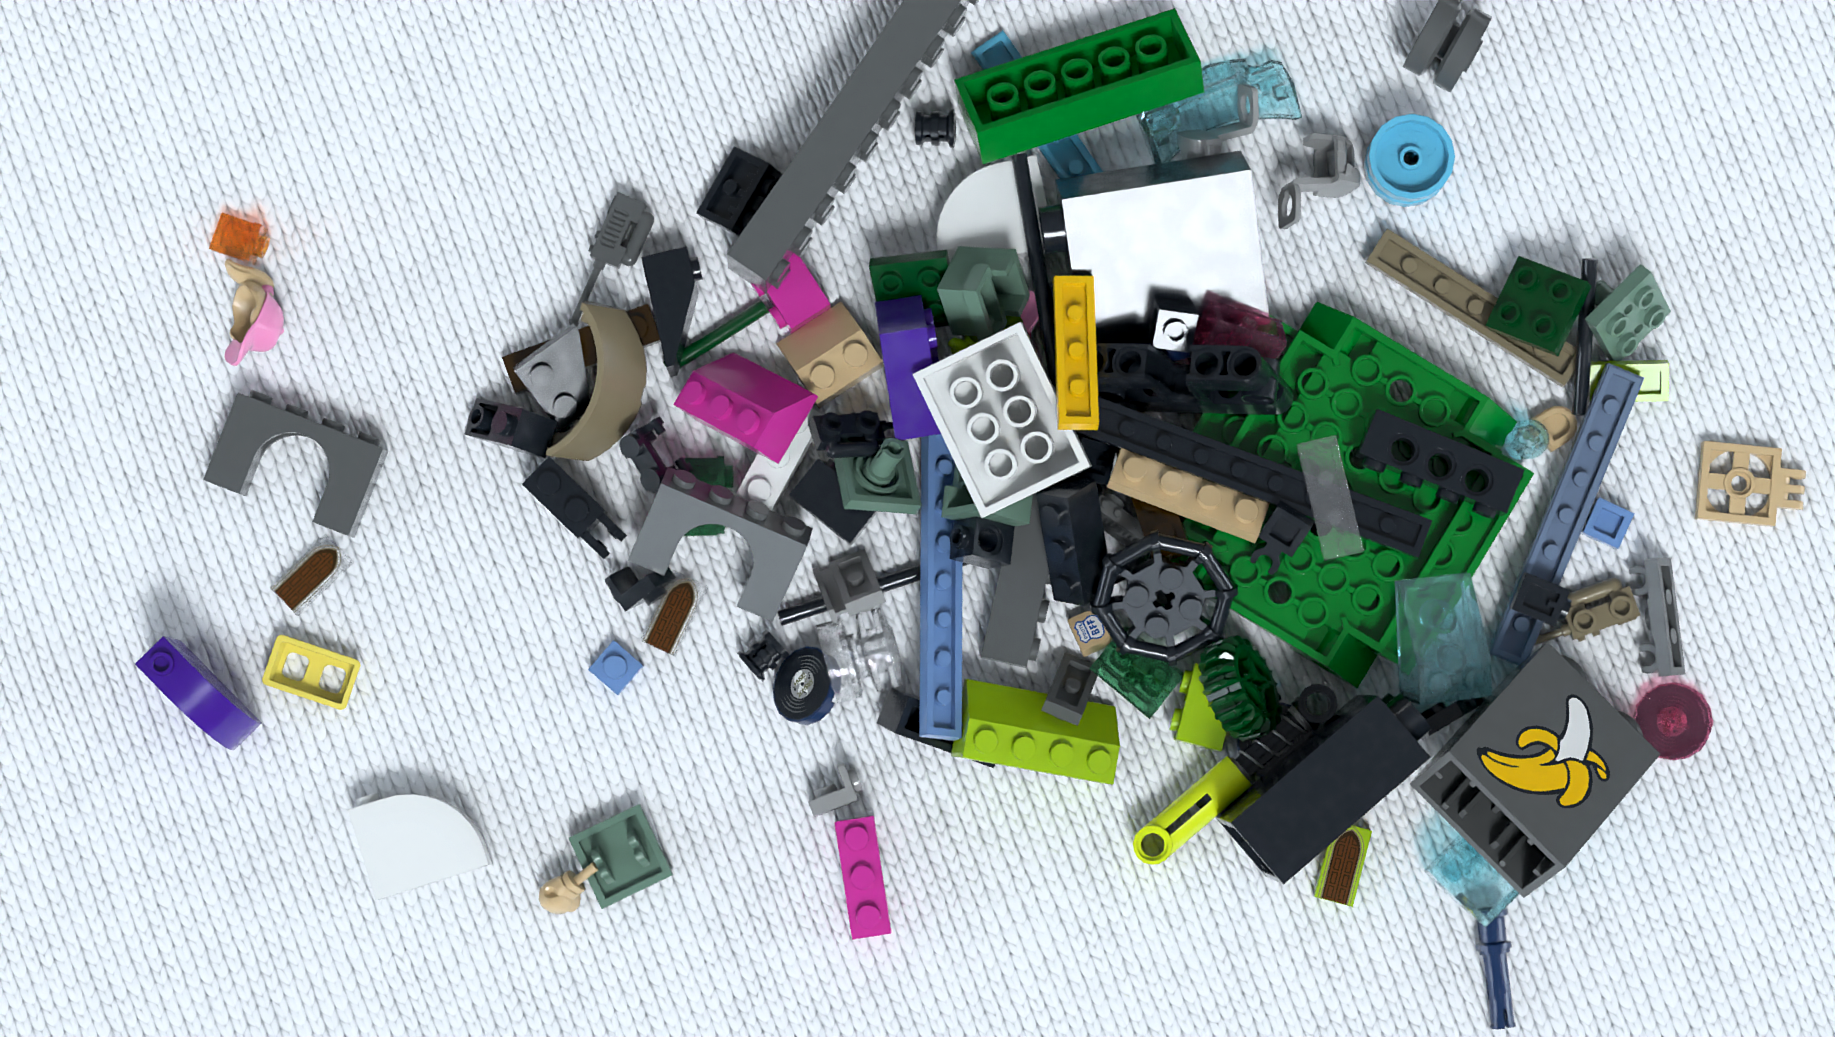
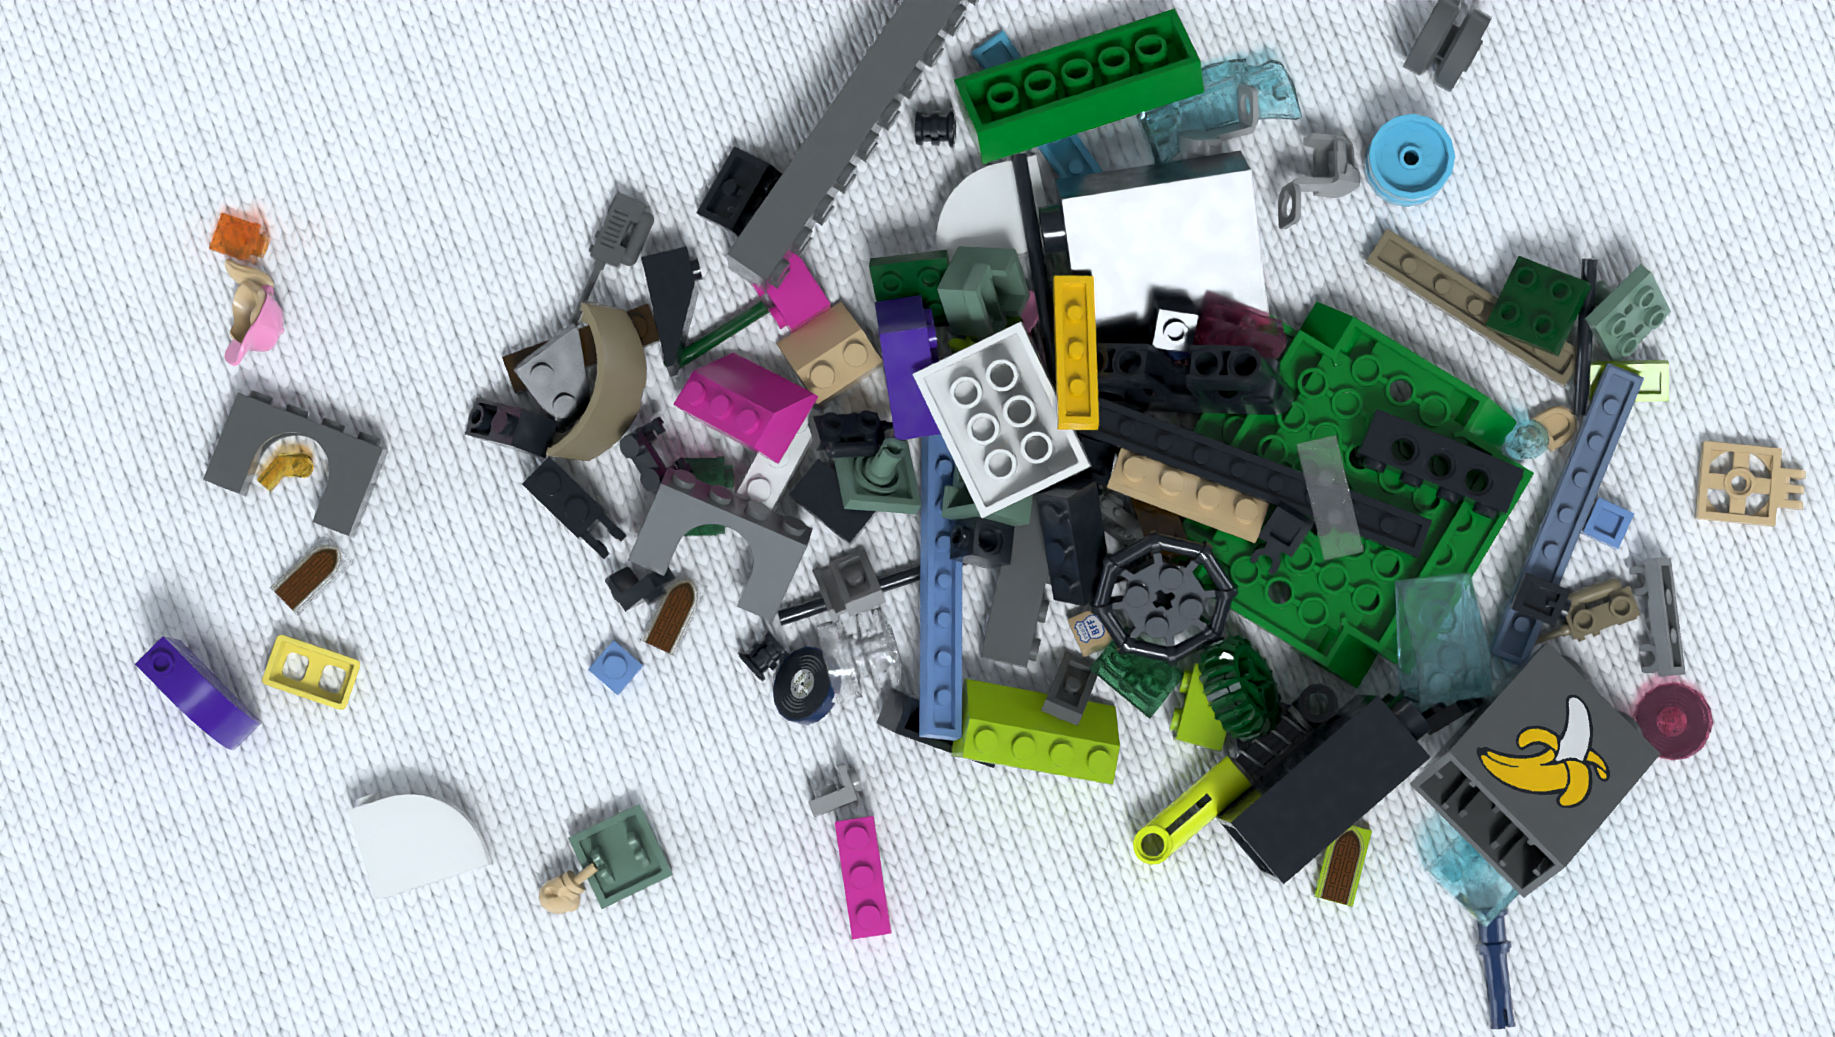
none -> clear yellow arm [256,452,314,492]

